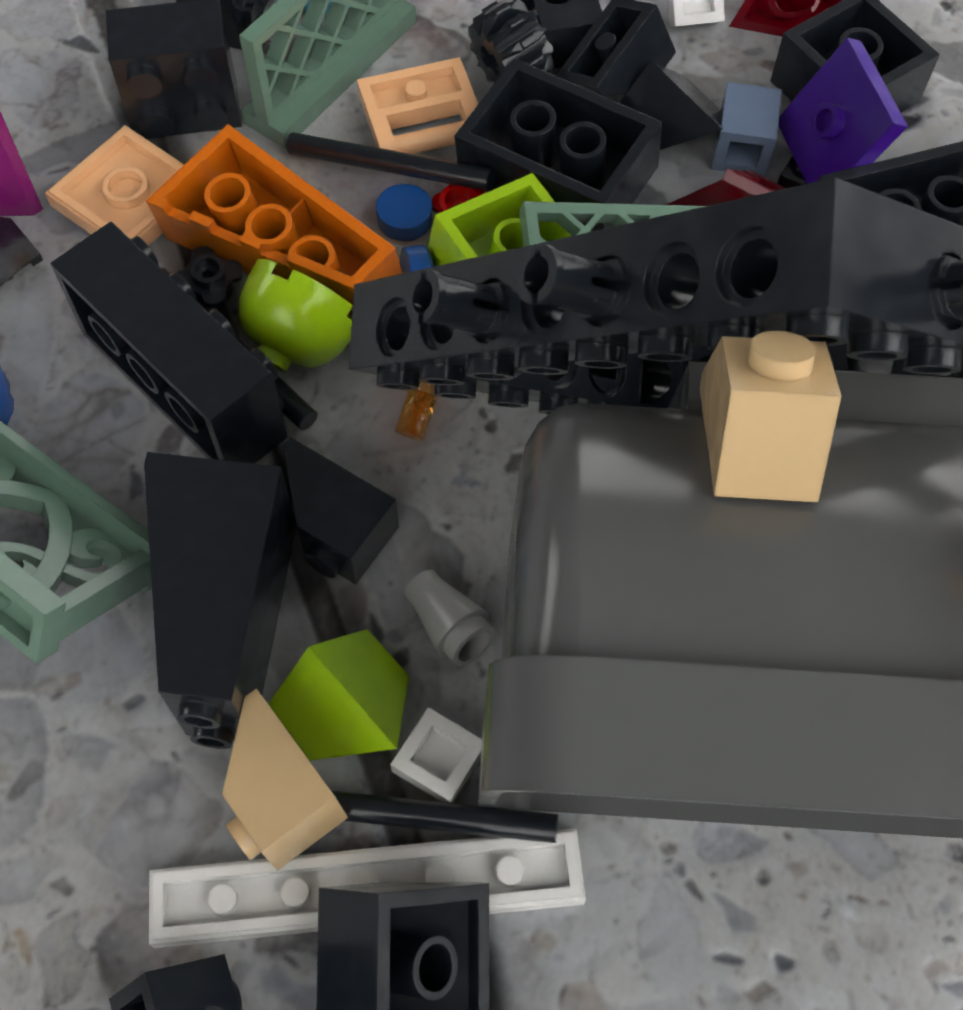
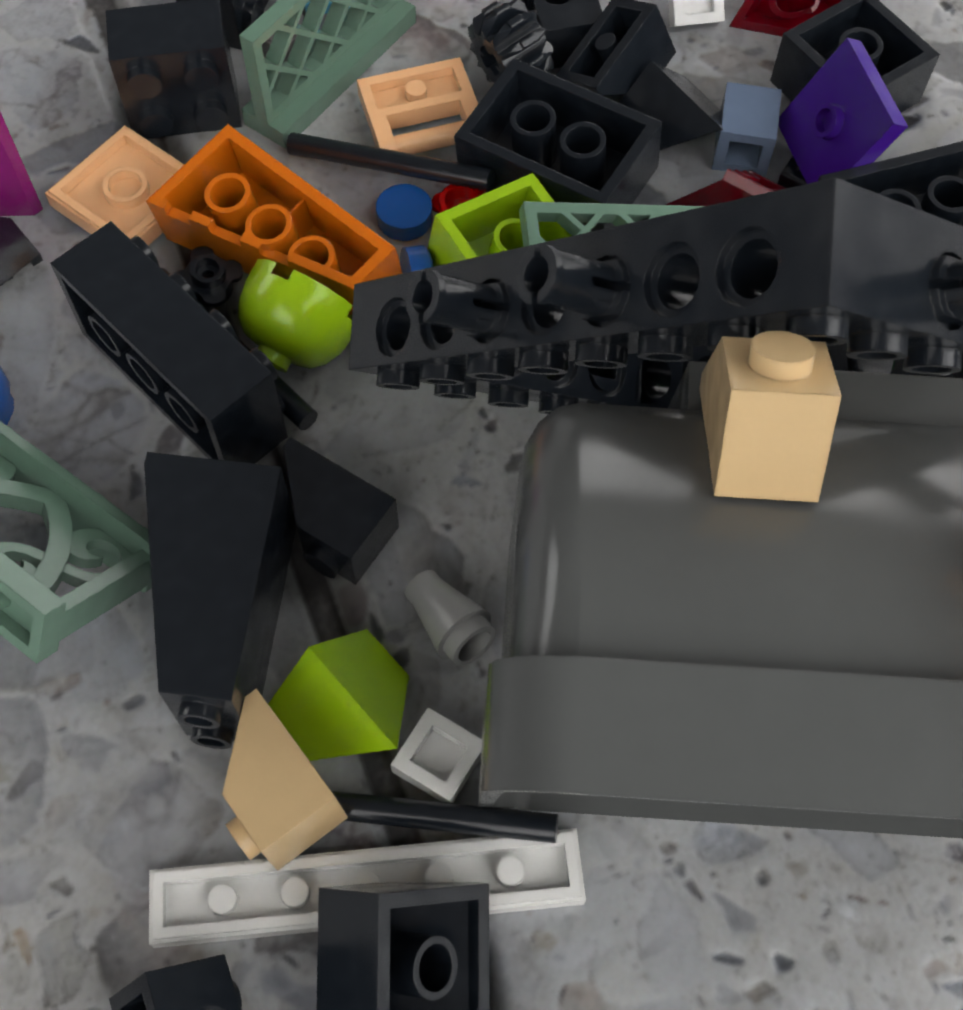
clear orange arm [395,382,438,441] -> none

